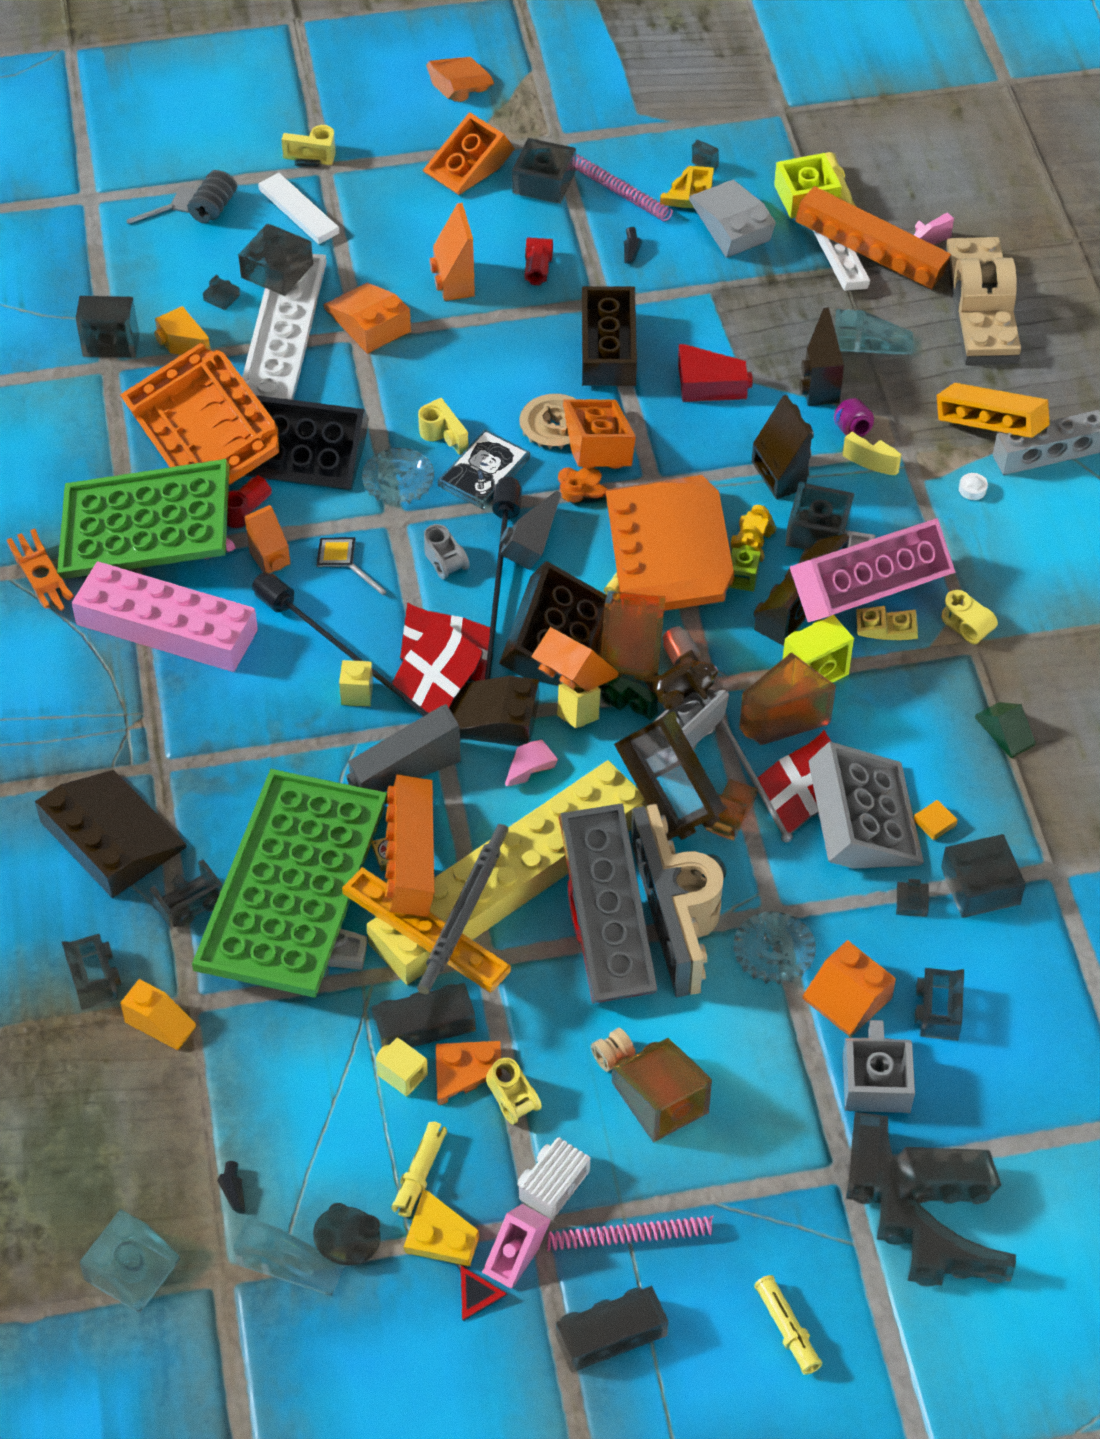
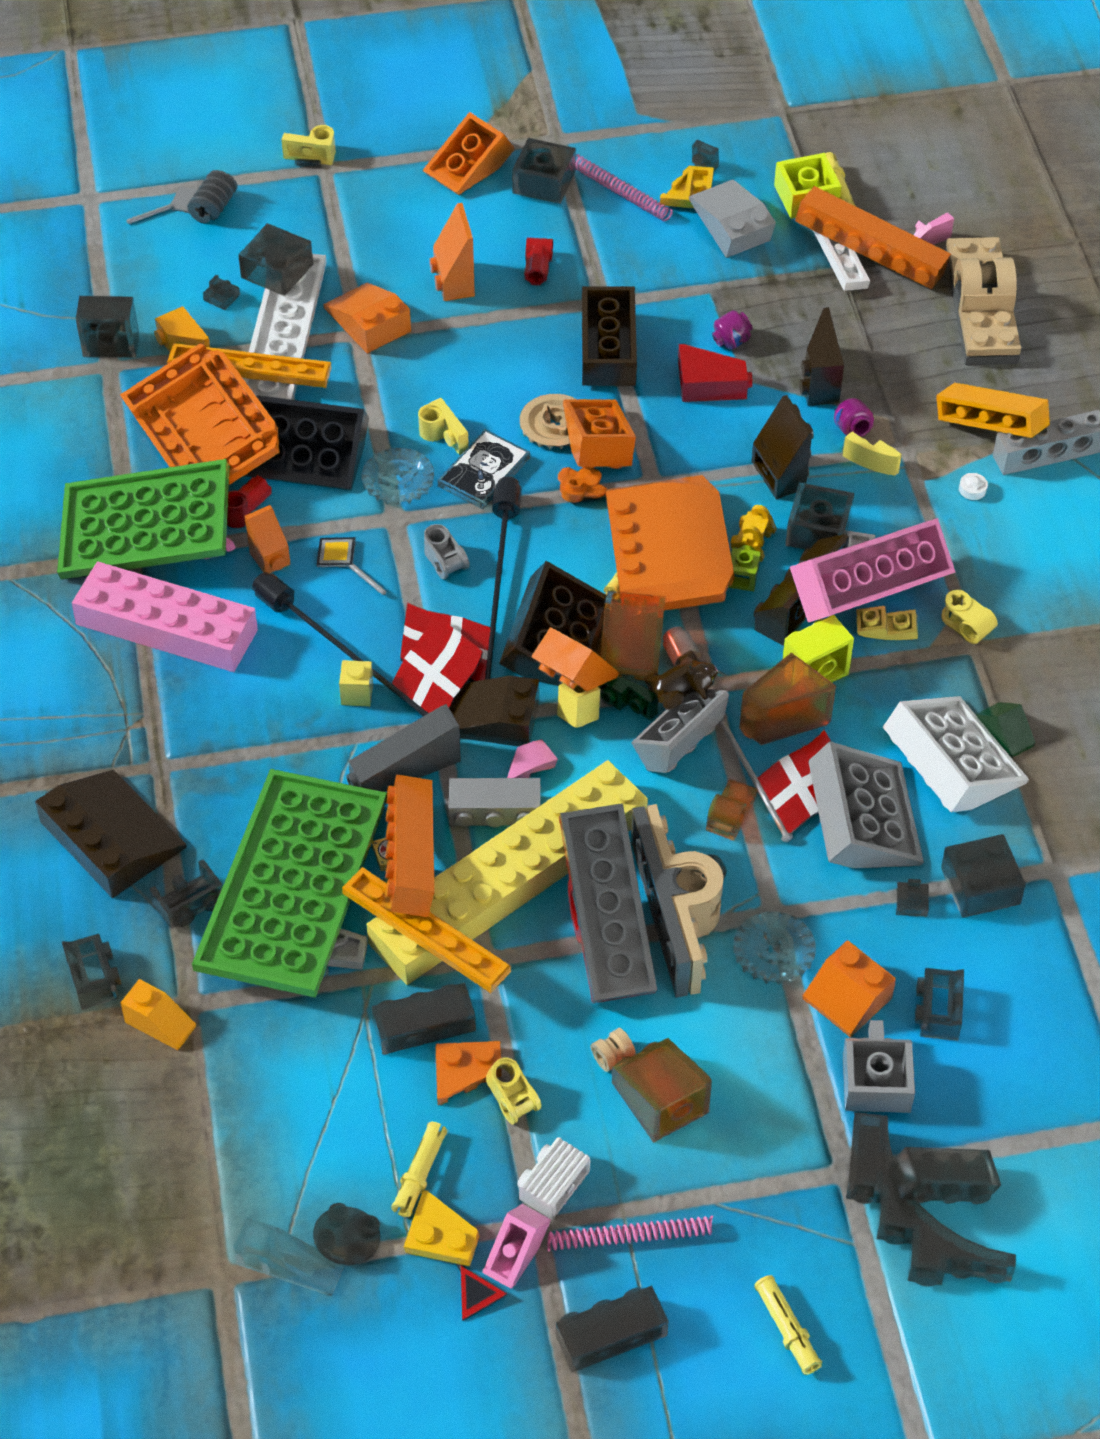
orange piece [6,528,74,611] -> none
clear light blue slope [79,1209,180,1313] -> none
black bar [217,1161,245,1214] -> none
white tile [258,173,339,244] -> none
light yellow brick [376,1037,428,1097] -> none
dark grey axle [417,824,509,994] -> none
orange slope [426,57,494,102] -> none
dark grey slope [500,491,561,570] -> none
door [614,711,728,841] -> none
black bar [624,227,642,264] -> none
clear light blue slope [834,309,913,355] -> none
light orange tile [914,800,958,841] -> none
none -> light orange tile [167,343,332,388]
none -> light grey brick [448,778,541,827]
none -> magenta head [712,310,753,350]
none -> white slope [883,696,1029,812]

